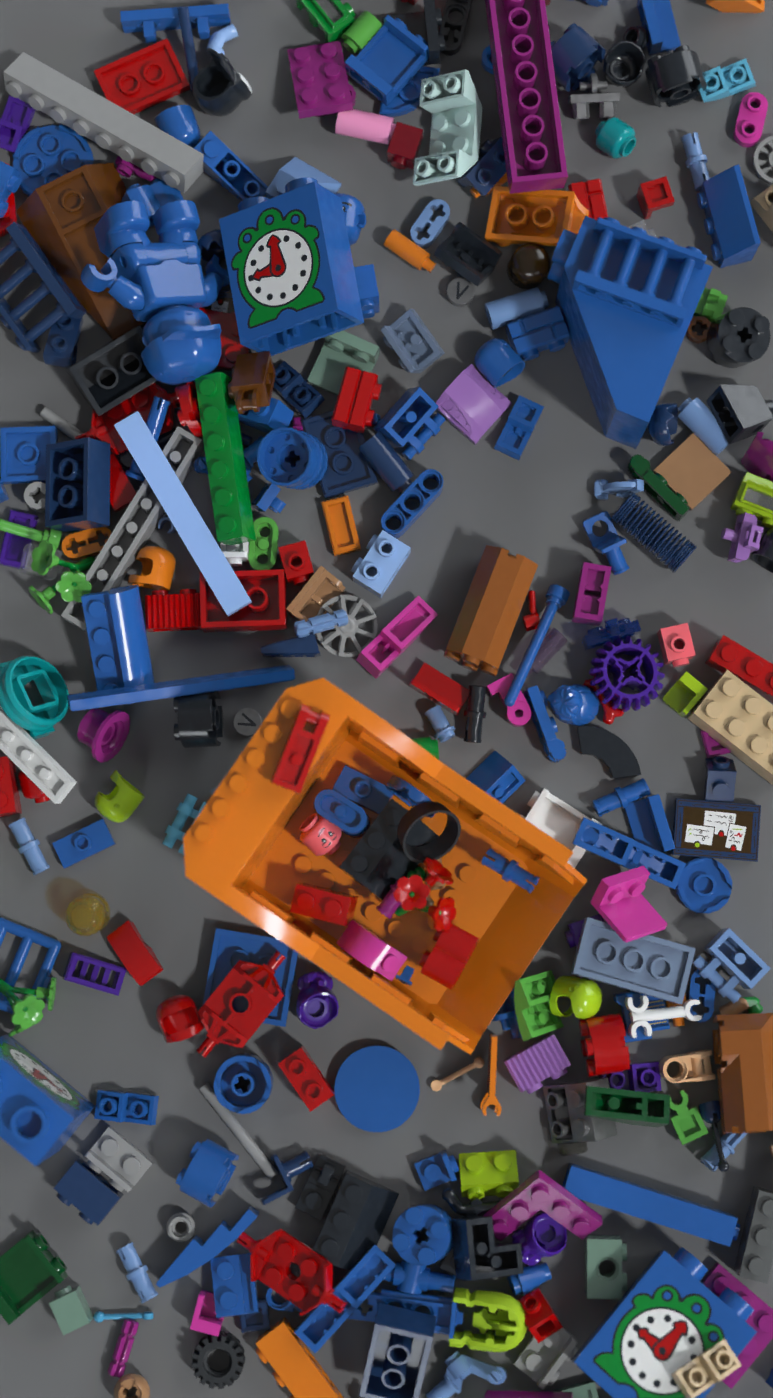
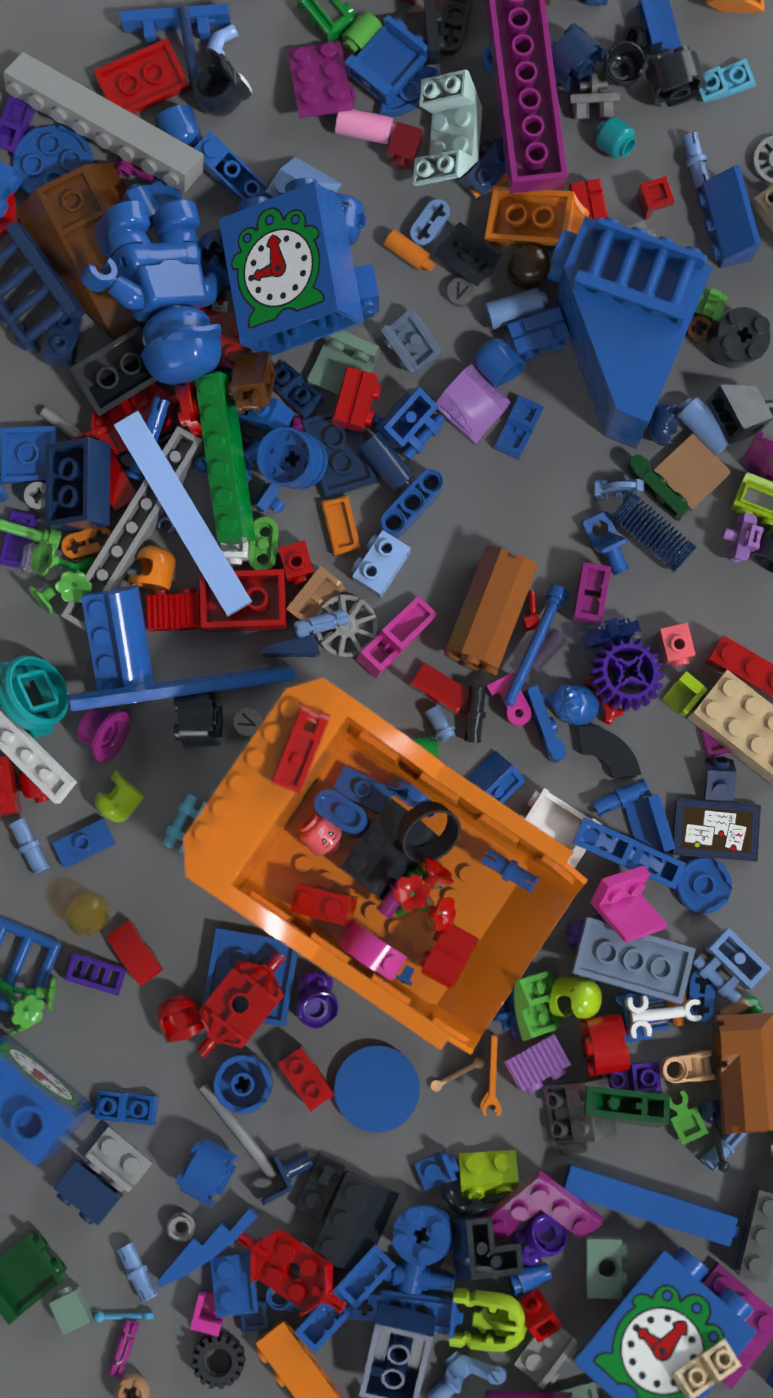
dark pink plate [733,92,768,148] -> none

